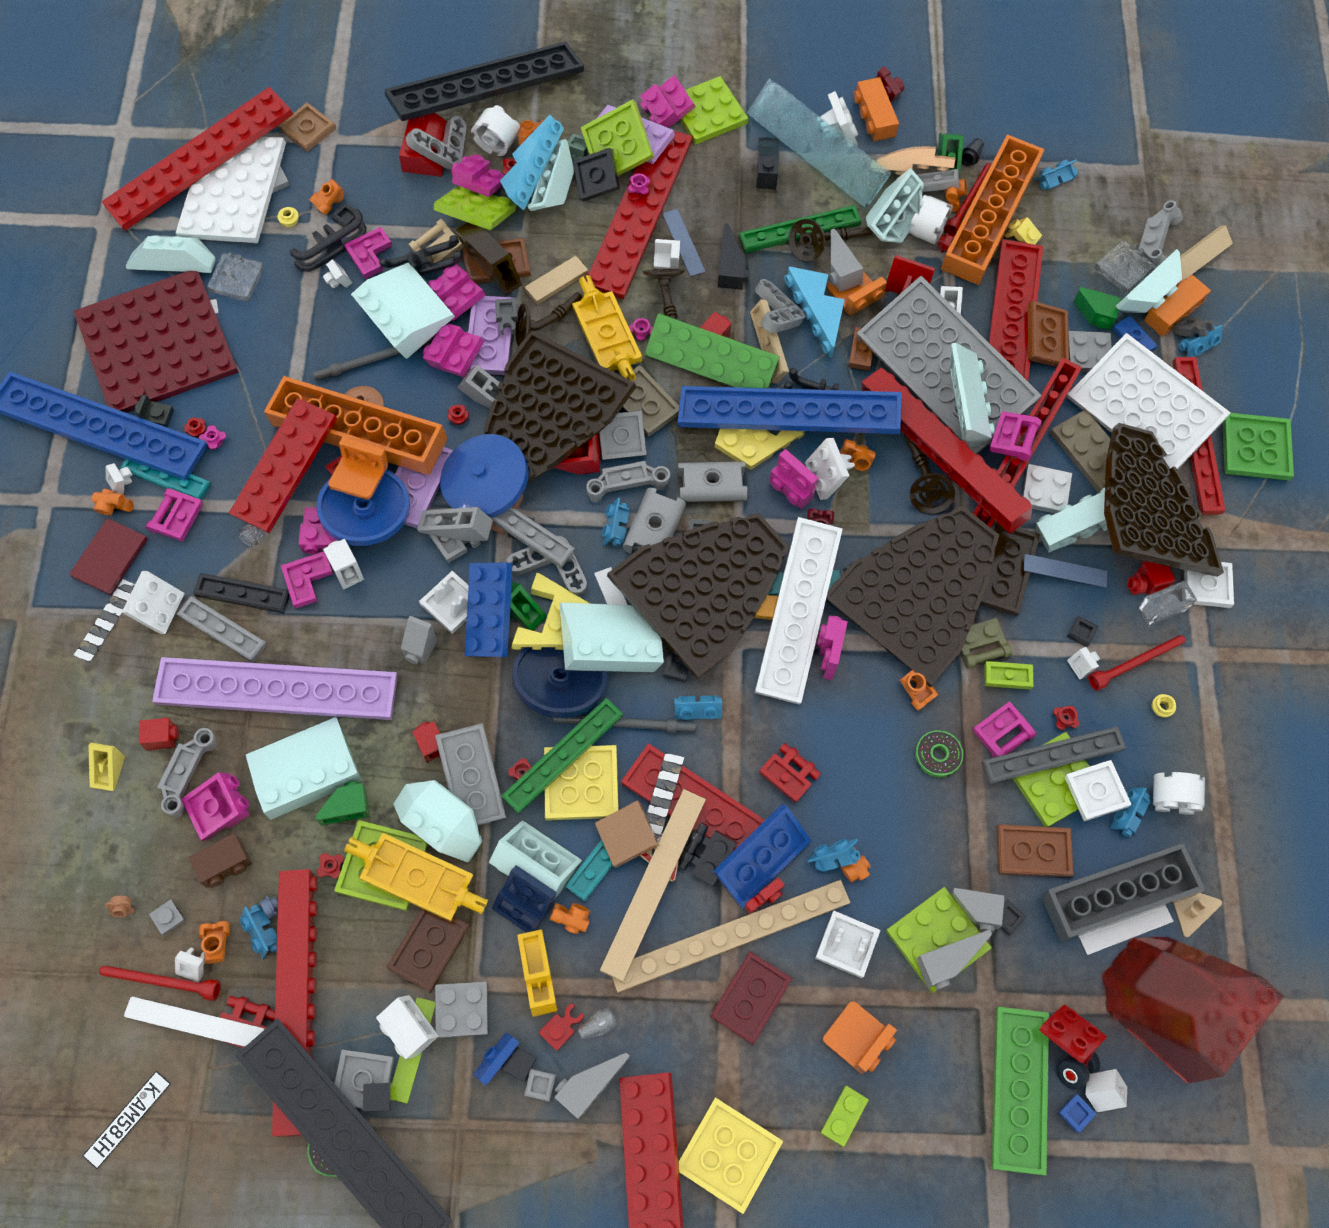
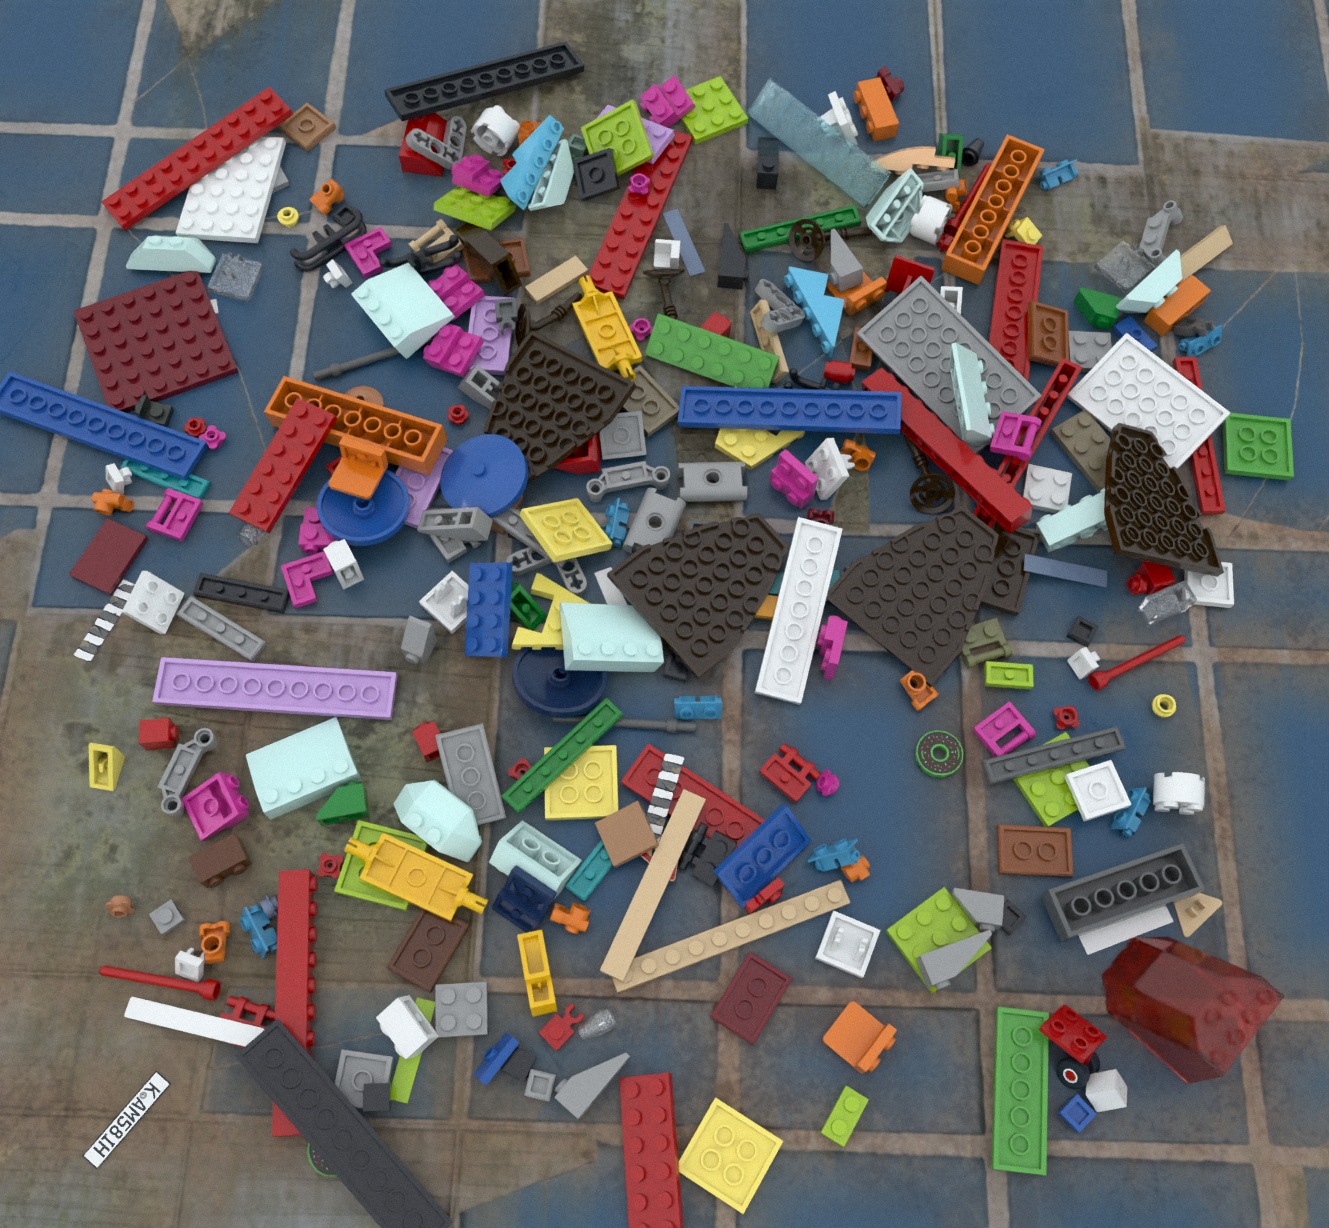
none -> light yellow plate [519,498,613,562]
none -> dark pink plate [816,769,839,797]
none -> red brick [823,360,856,384]

